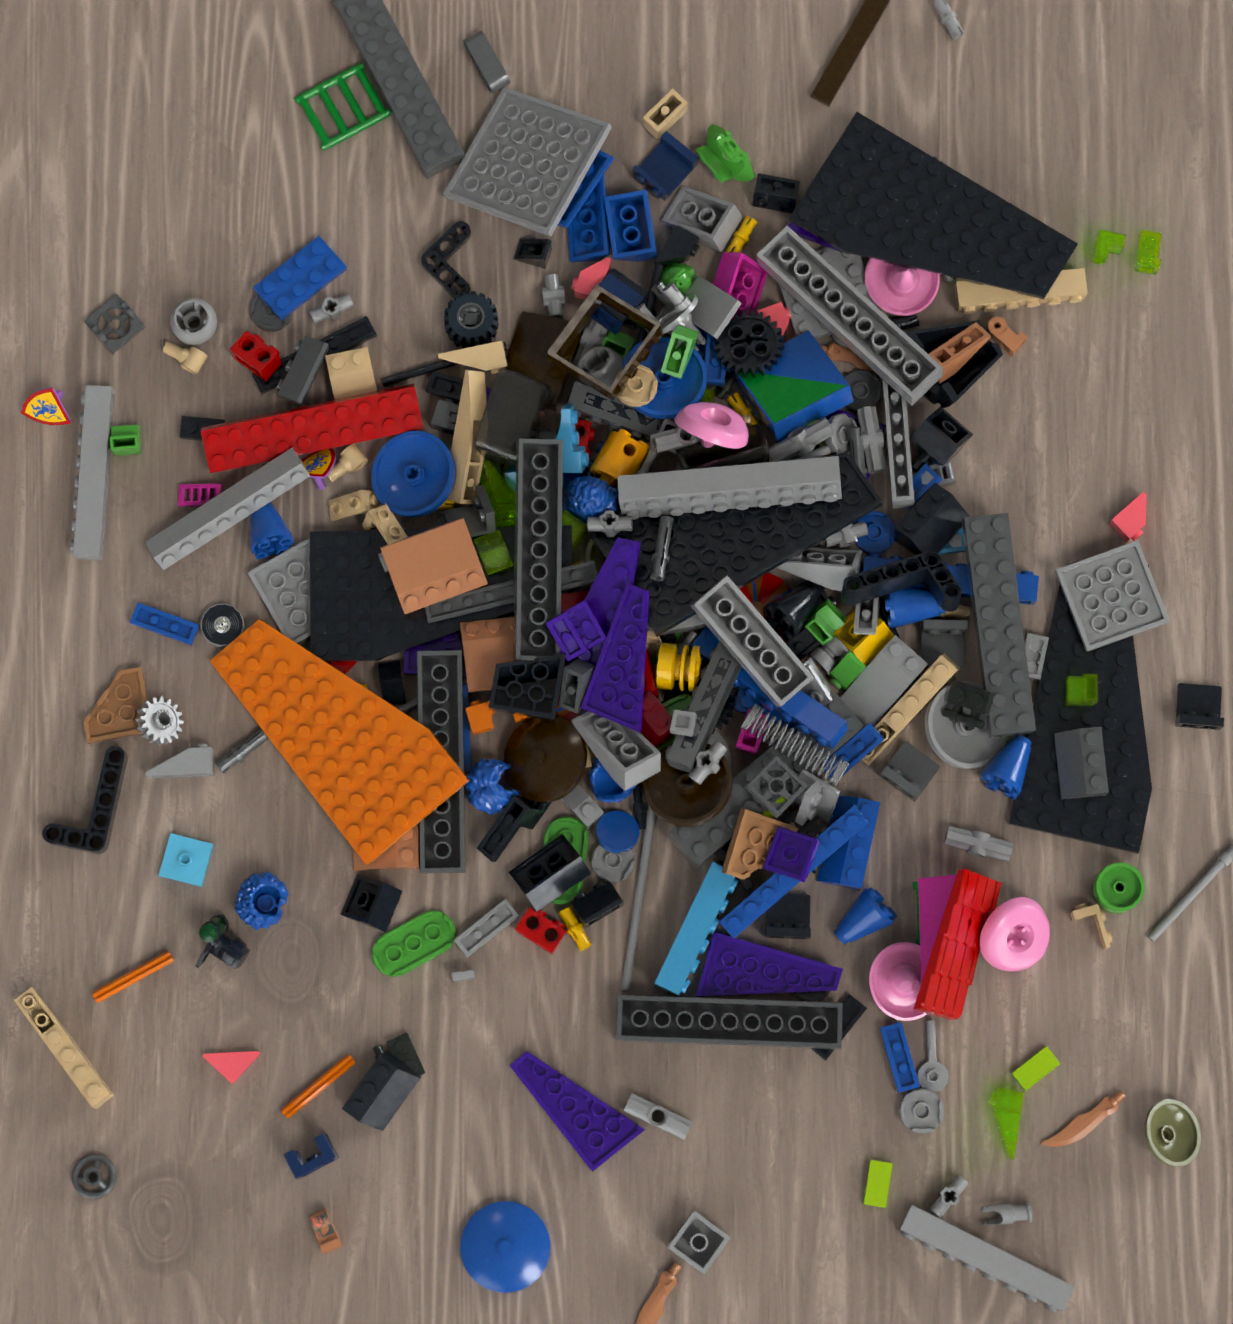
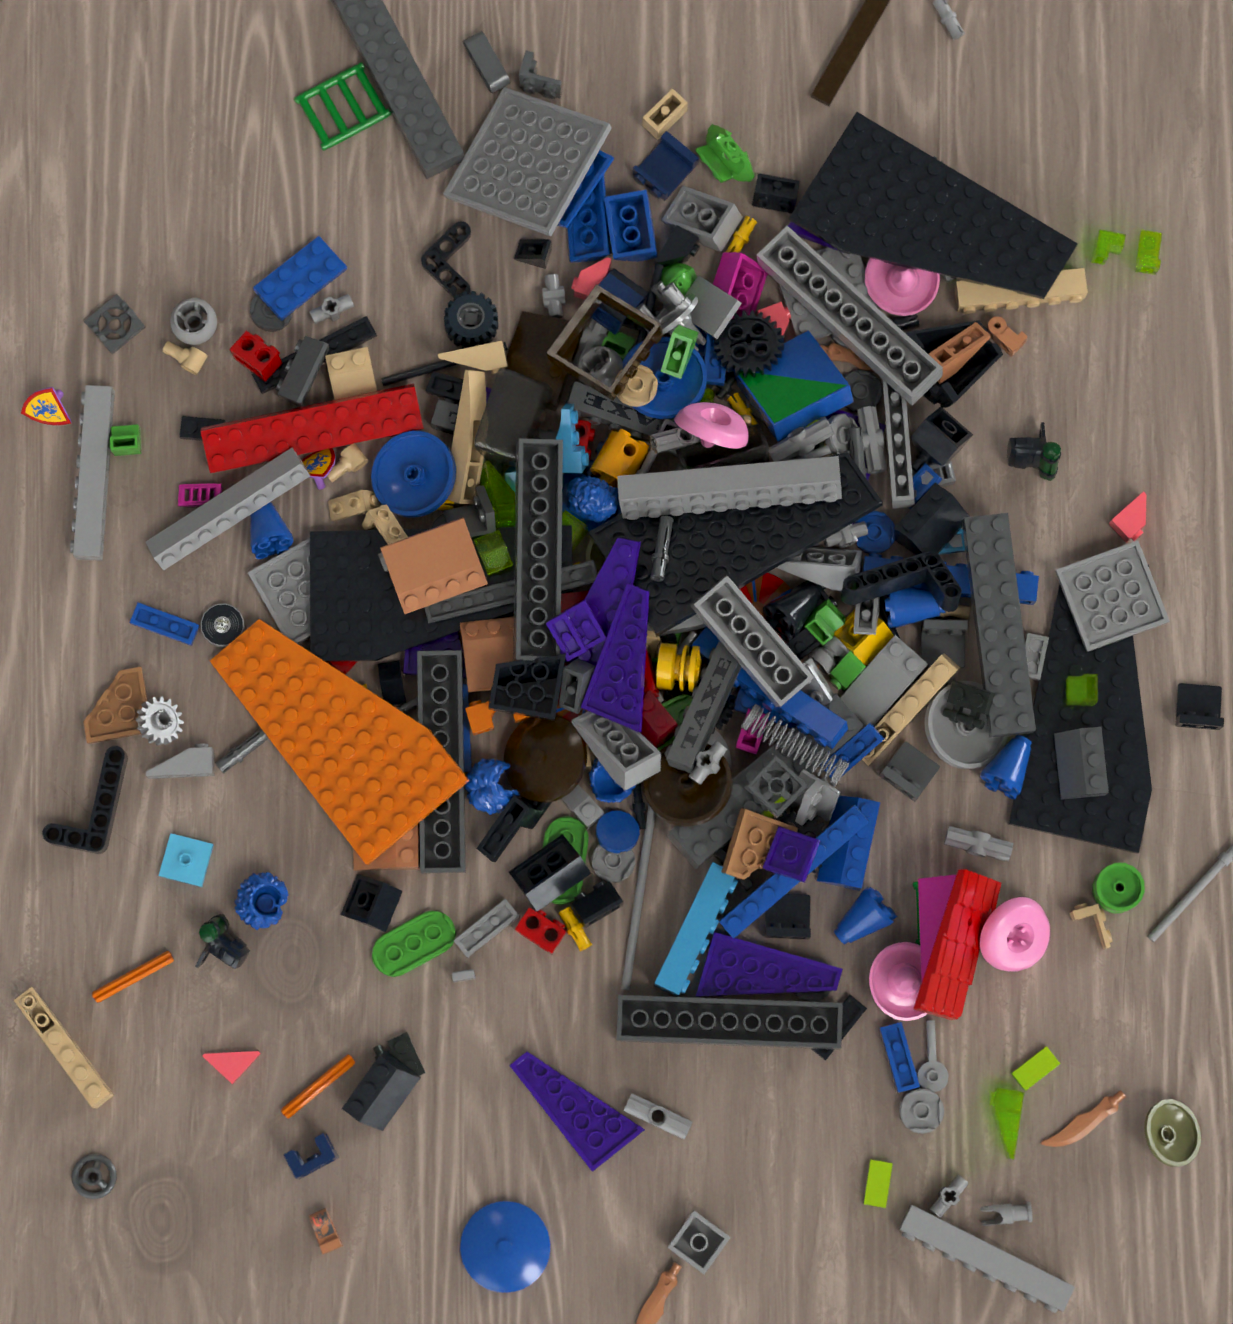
light grey axle [587,510,633,537] -> none
light grey plate [670,710,697,737] -> none
none -> dark grey bracket [519,51,562,99]
none -> black piece [1007,422,1061,481]

